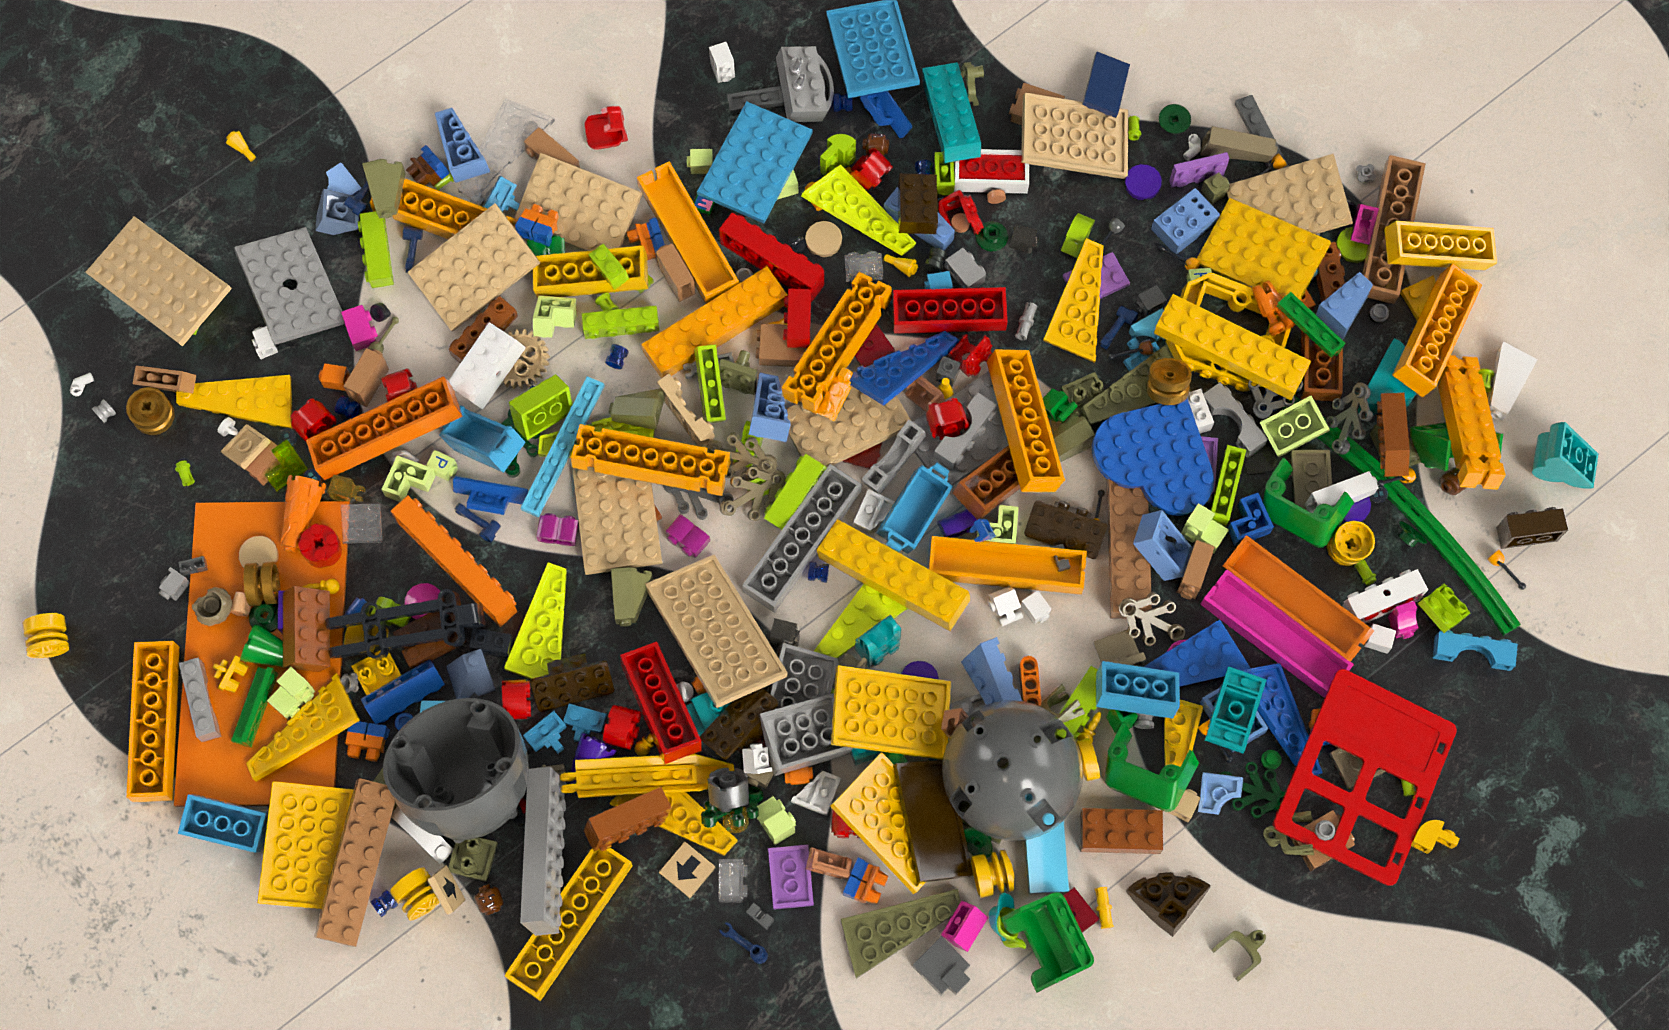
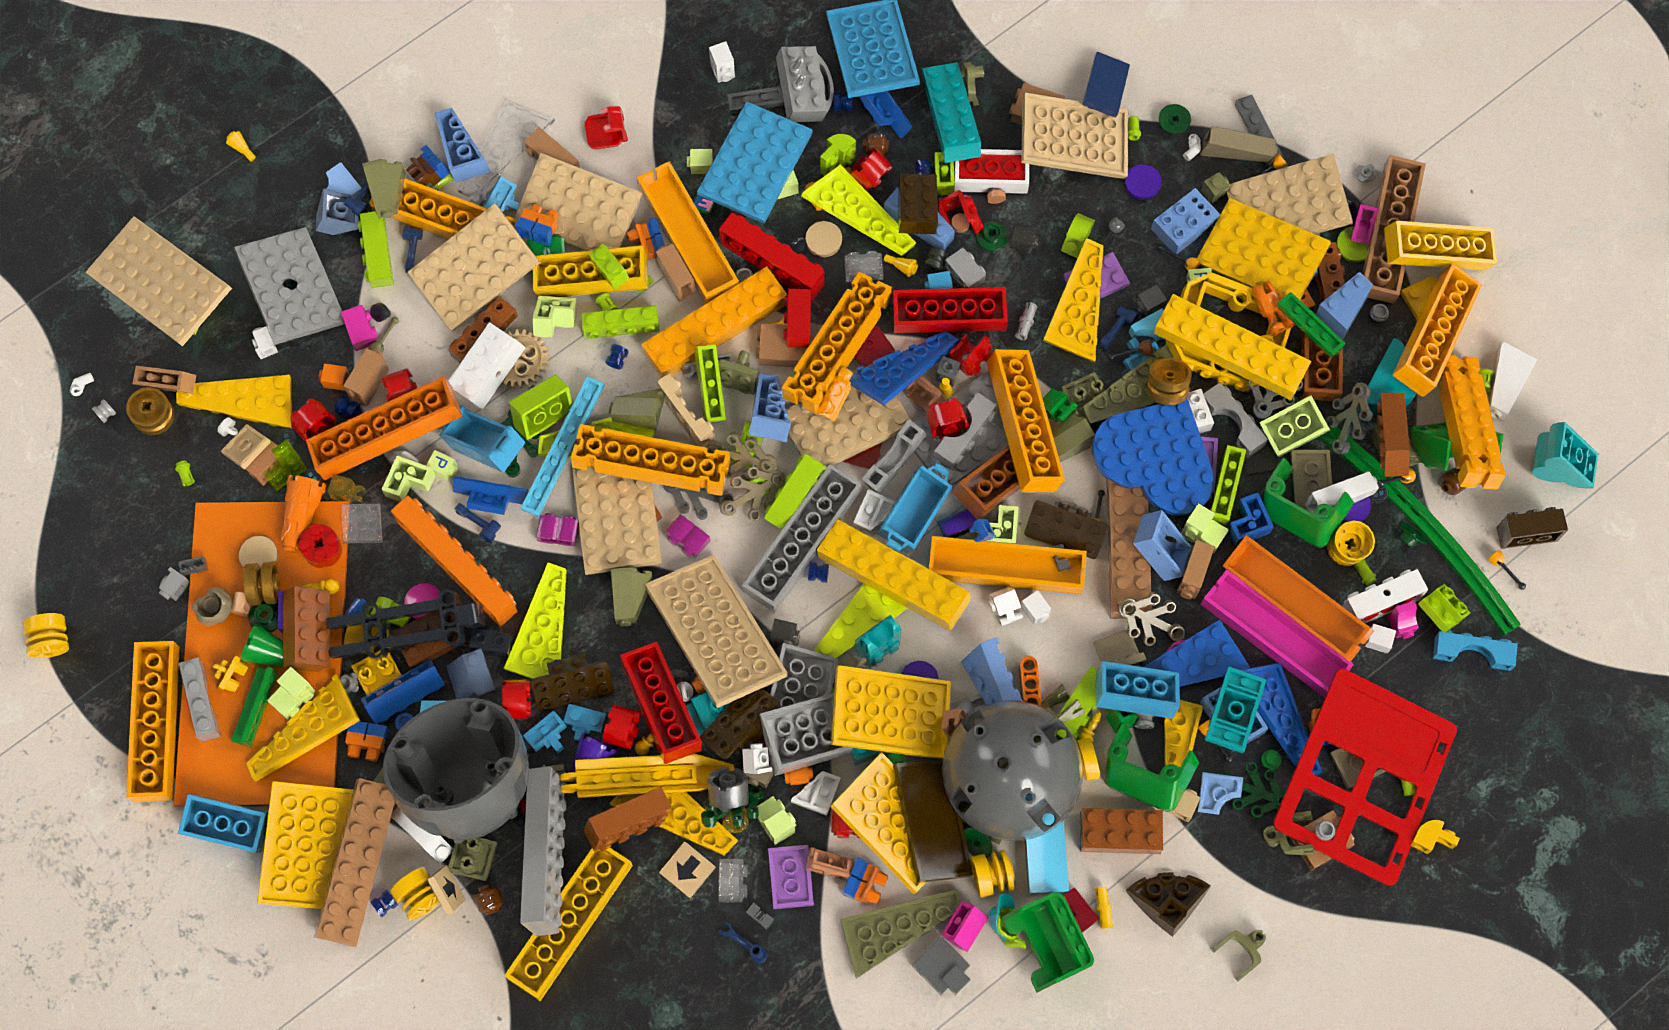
medium lavender plate [1169,152,1229,187] -> none

